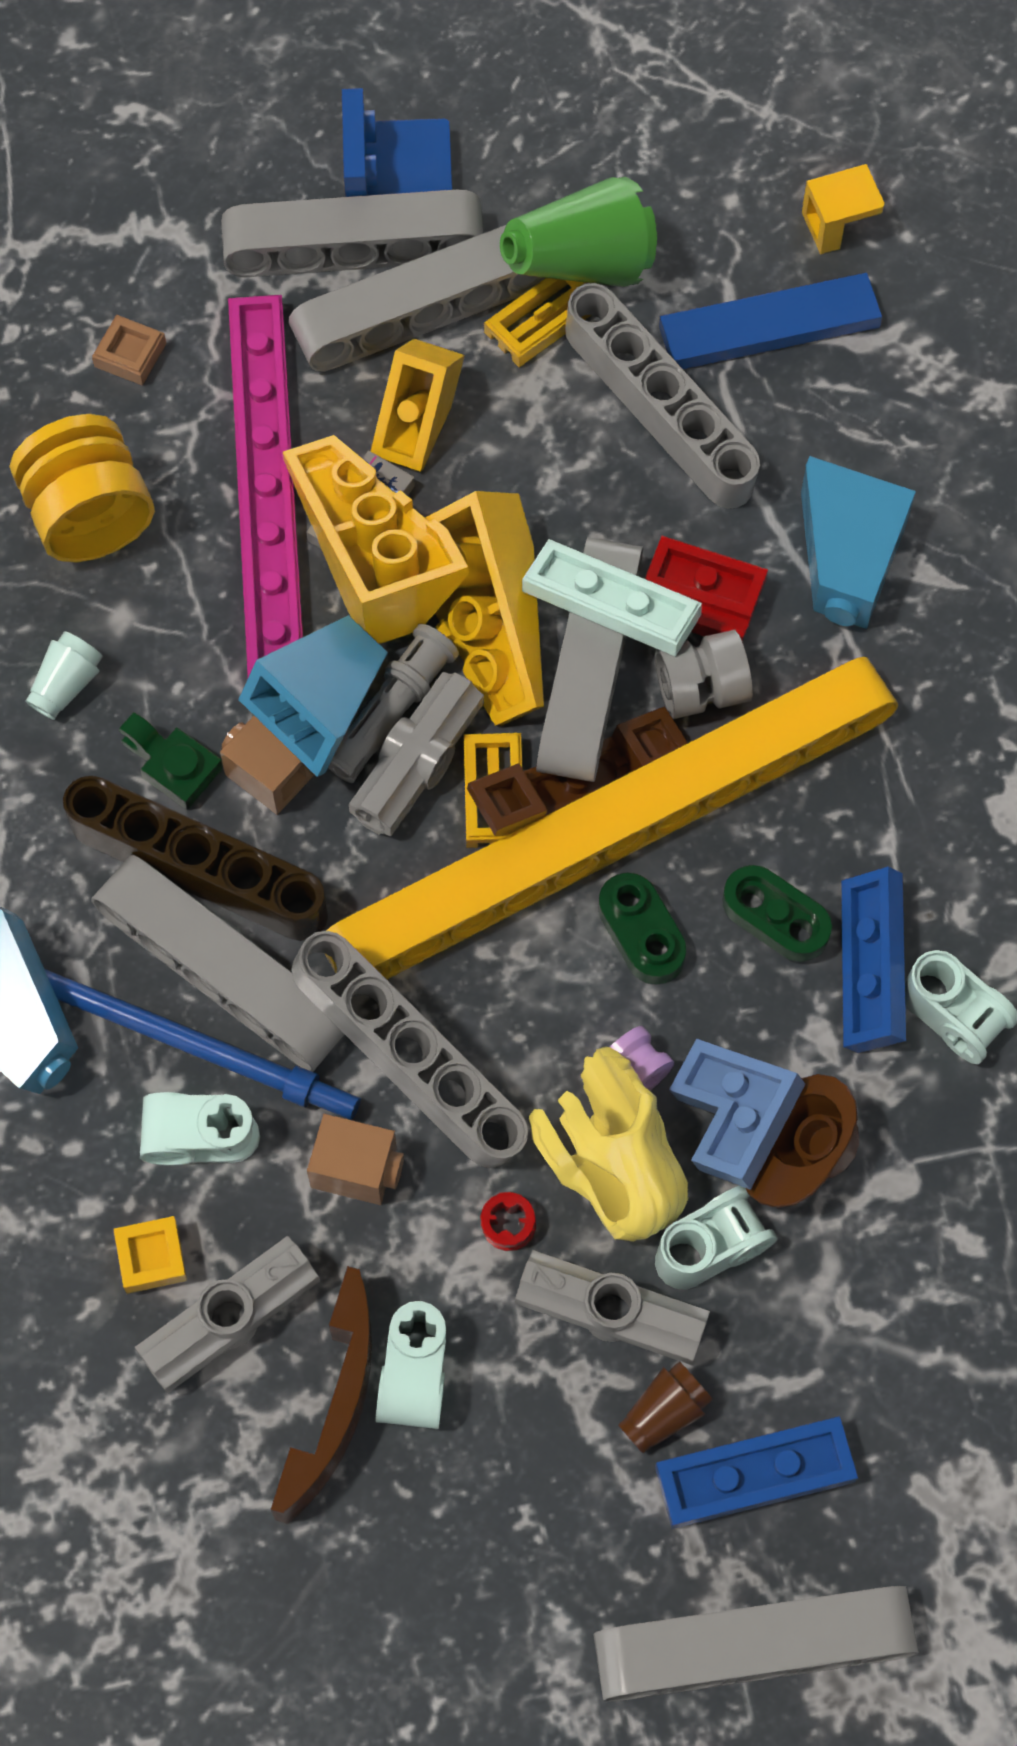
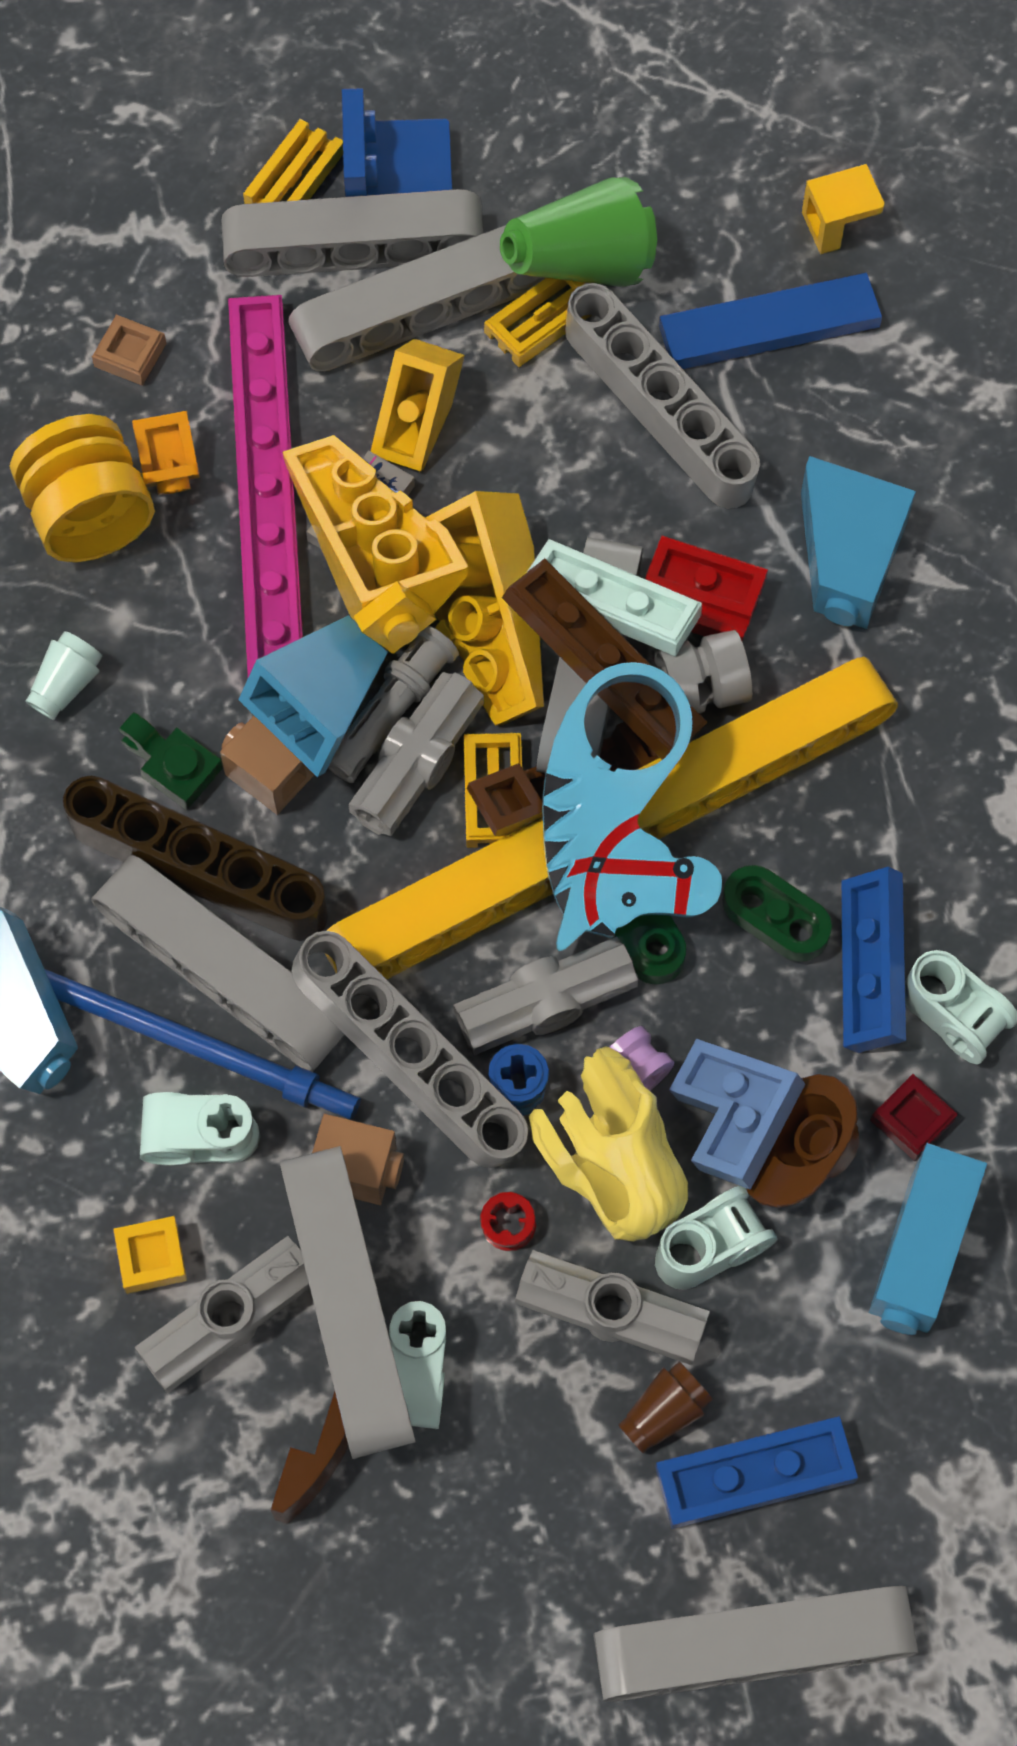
none -> light orange bracket [132,411,200,495]
none -> yellow tile [243,119,343,204]
none -> light grey beam [280,1146,415,1459]
none -> yellow plate [354,581,437,654]
none -> light grey piece [453,937,638,1055]
none -> blue bush [488,1044,549,1116]
none -> reddish brown tile [501,558,707,760]
none -> medium azure animal [542,662,722,951]
none -> dark azure slope [868,1143,987,1335]
none -> dark red tile [870,1074,958,1161]

